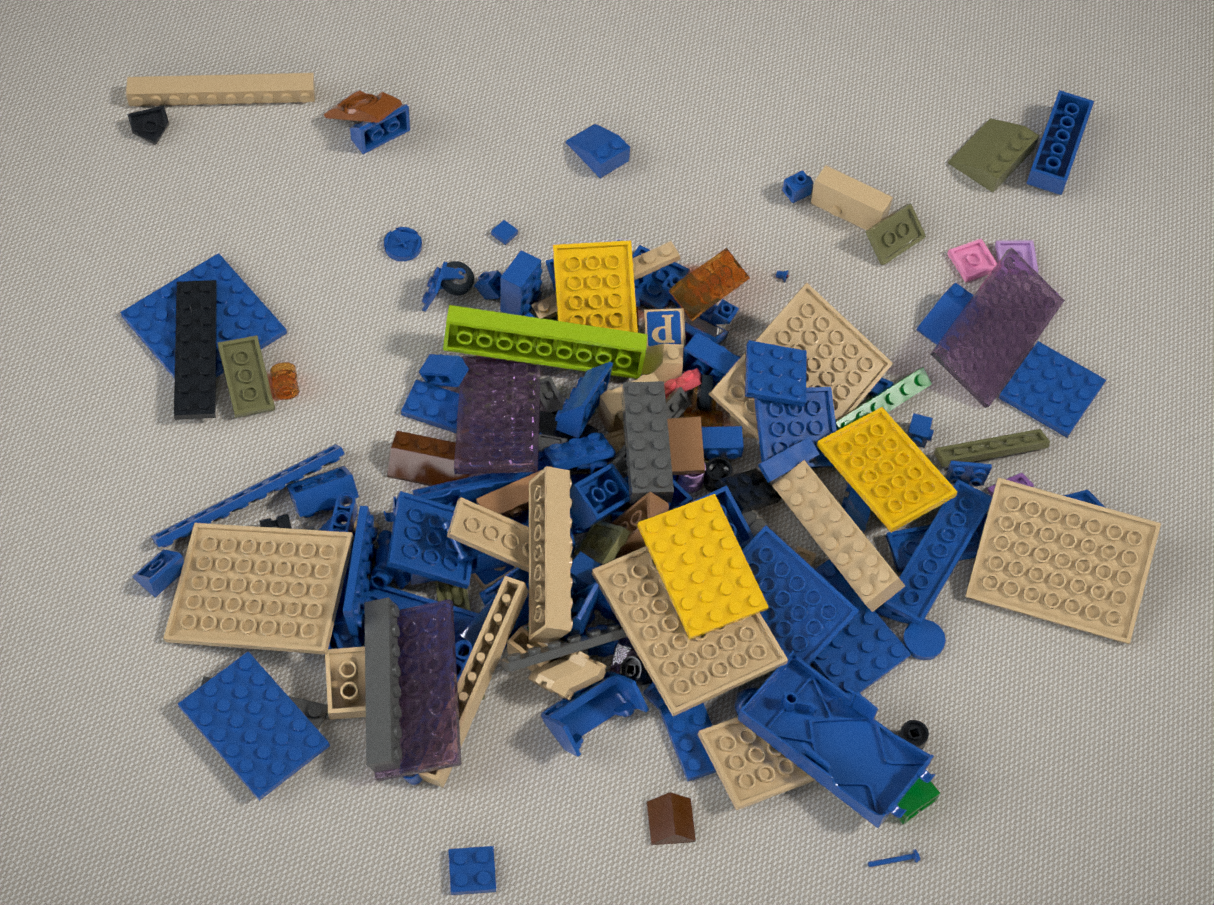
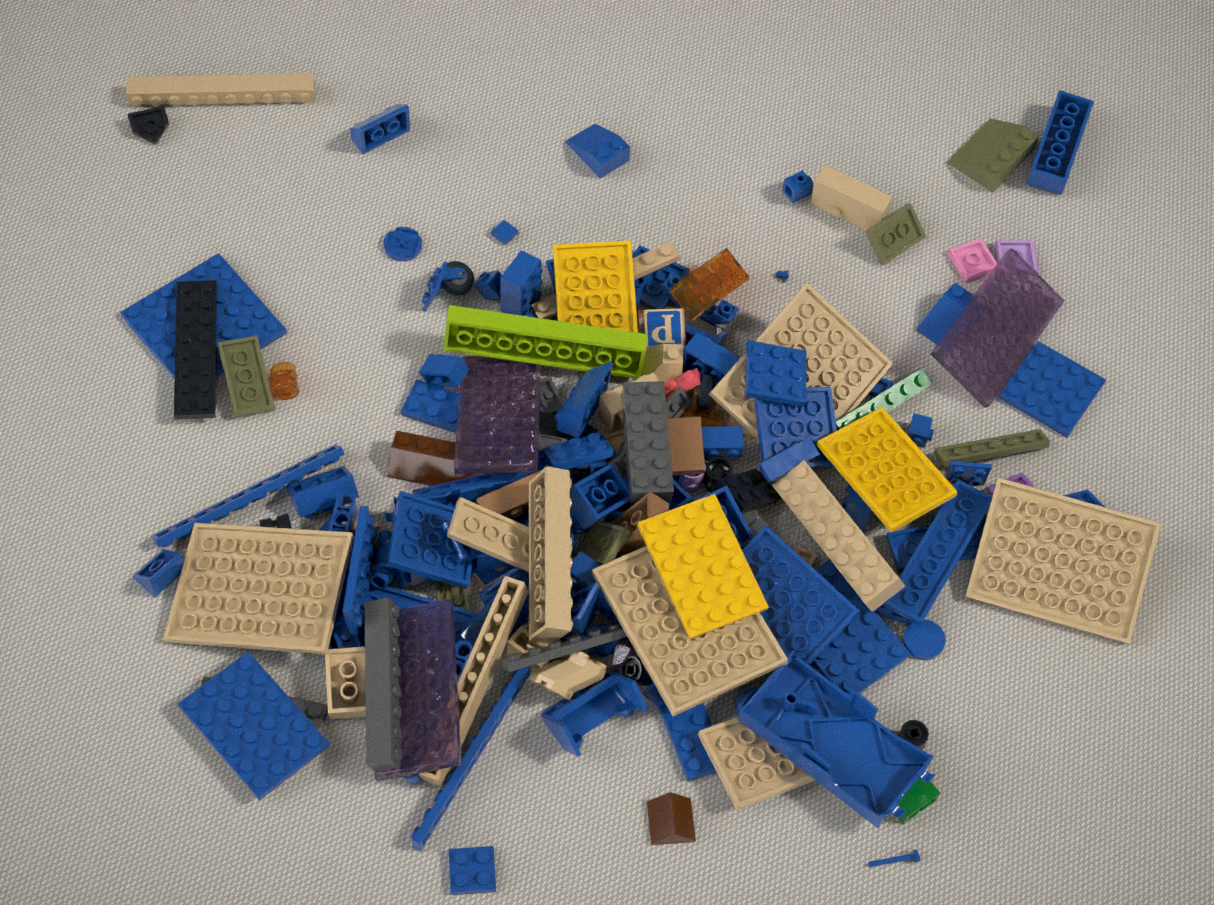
dark orange slope [324,90,402,123] -> none
none -> blue plate [411,666,531,852]

